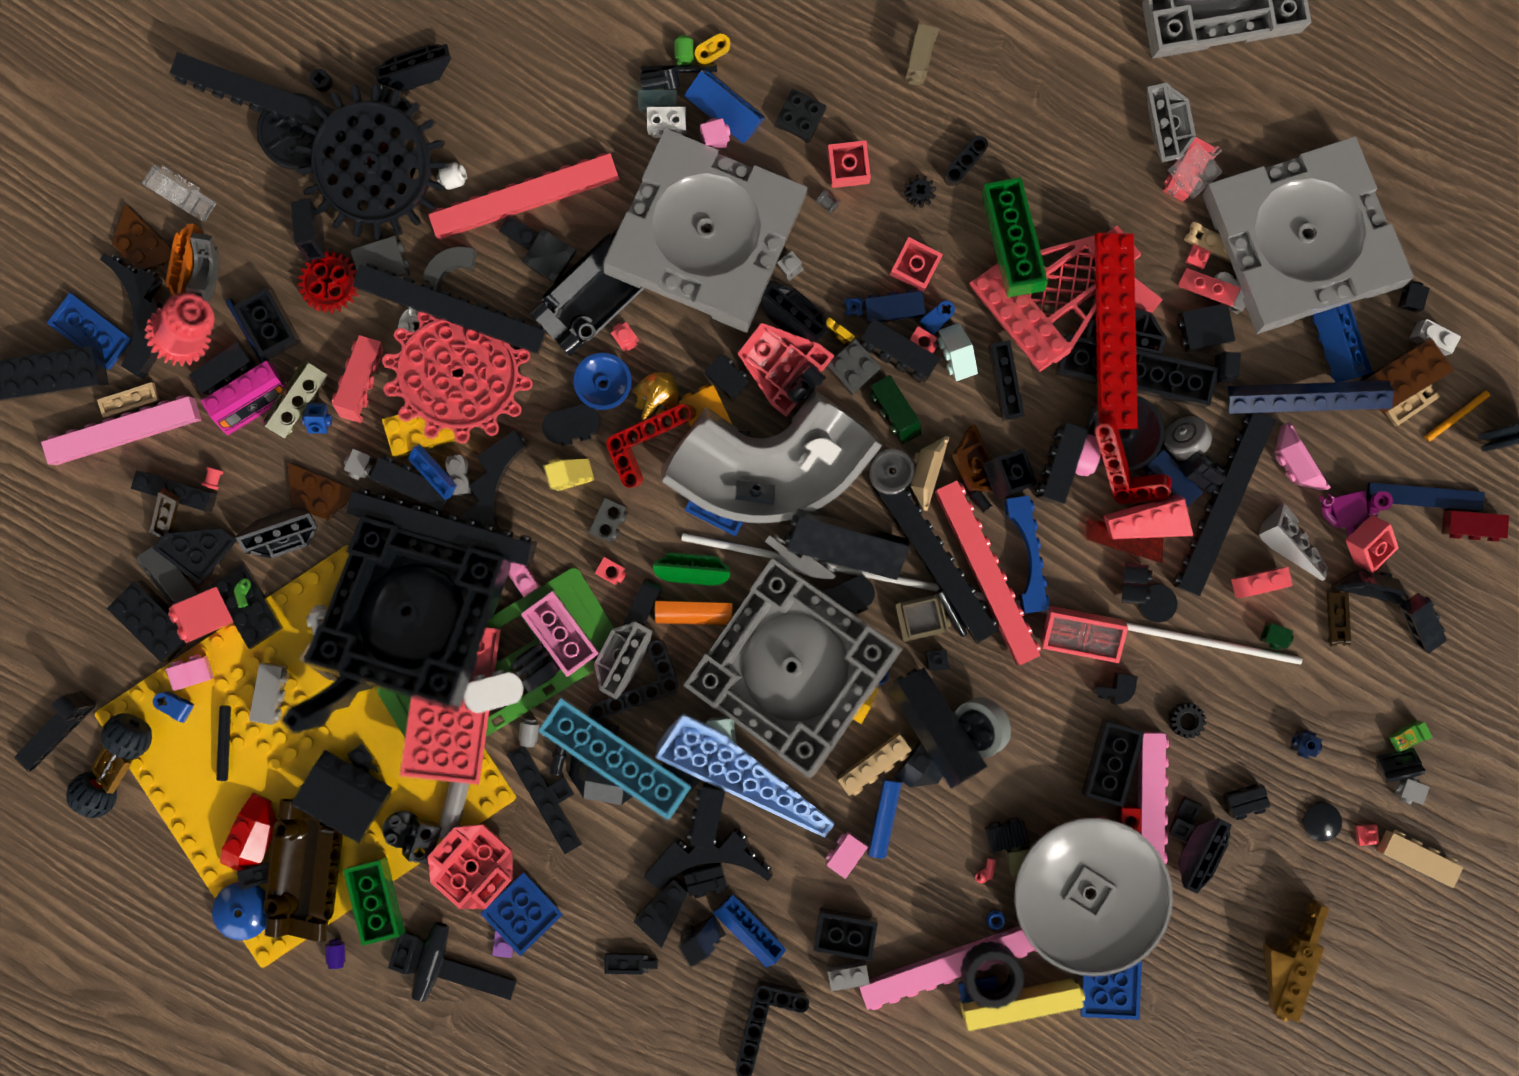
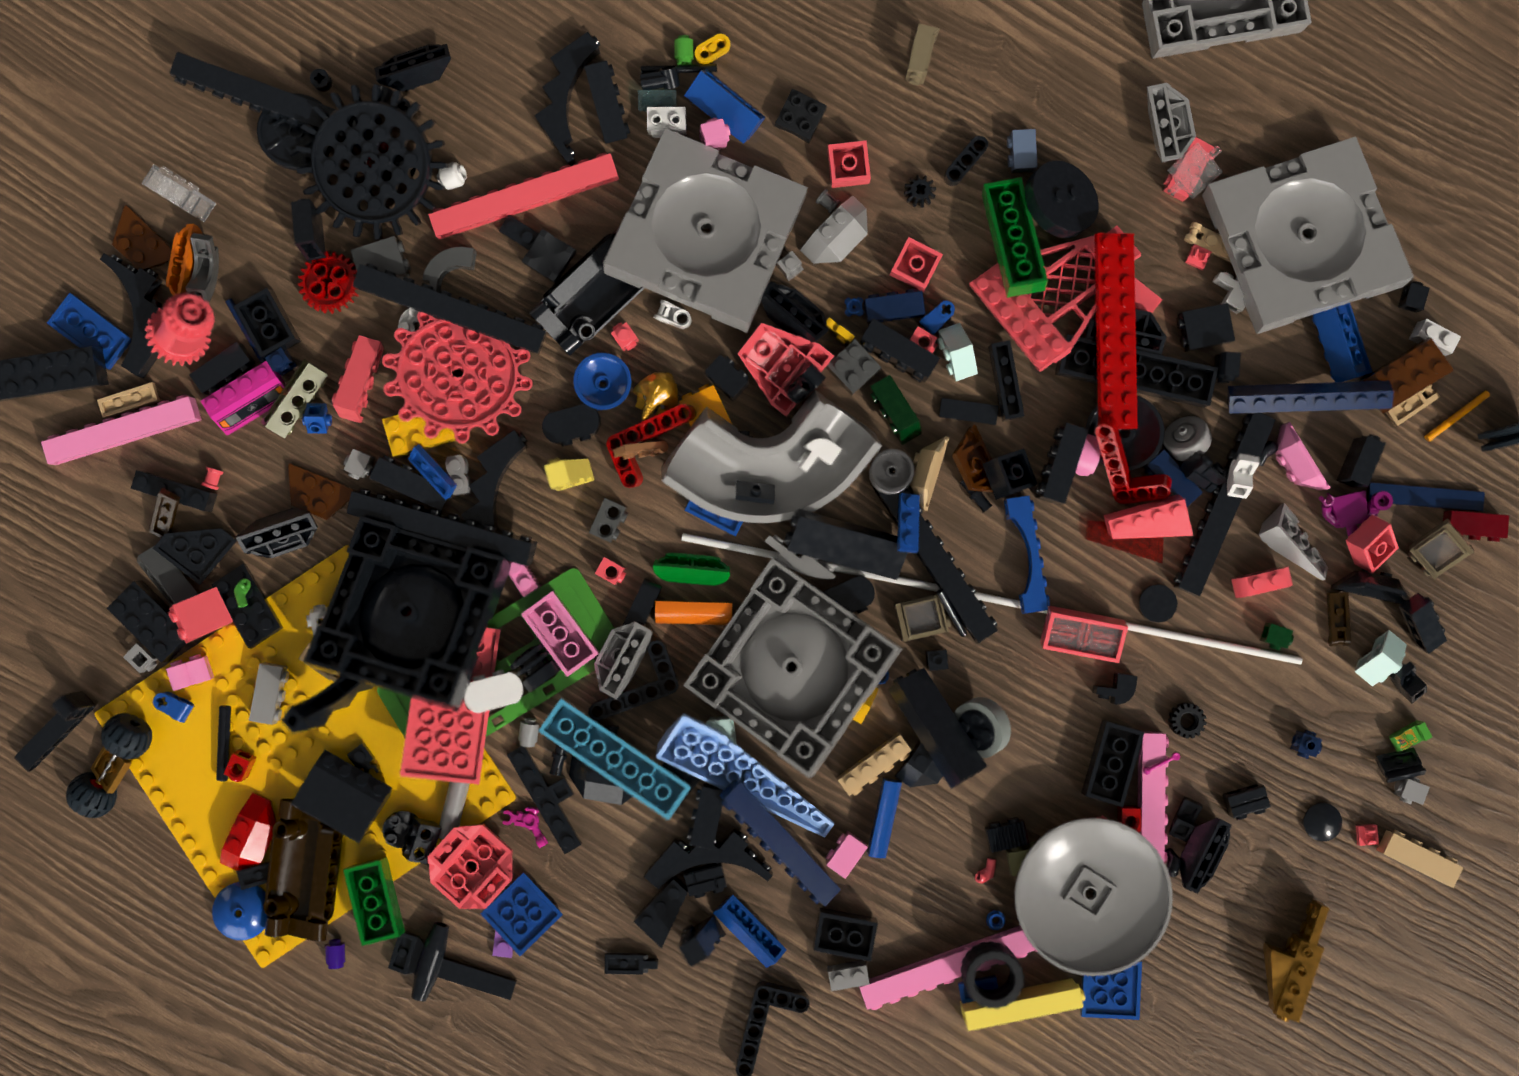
coral brick [934,481,1041,666] -> none
black brick [1122,563,1153,605] -> none
coral plate [1178,268,1241,307] -> none
none -> light grey brick [123,643,158,673]
none -> red brick [224,749,257,782]
none -> dark blue brick [265,348,298,377]
none -> dark pink piece [502,807,548,848]
none -> black arch [534,32,600,166]
none -> black wedge [584,60,630,144]
none -> medium nougat plate [613,441,668,459]
none -> white piece [653,300,692,329]
none -> dark blue brick [719,779,841,906]
none -> light grey wedge [800,196,868,264]
none -> blue plate [897,493,920,553]
none -> black tile [939,398,999,425]
none -> sand blue brick [1007,129,1037,173]
none -> black brick [1025,160,1099,238]
none -> dark pink hinge [1143,752,1180,775]
none -> black arm [1165,848,1181,877]
none -> white brick [1227,454,1259,499]
none -> black arm [1259,441,1278,466]
none -> black brick [1336,434,1386,488]
none -> light aqua brick [1355,630,1407,686]
none -> black brick [1389,662,1427,704]
none -> window [1408,518,1475,580]

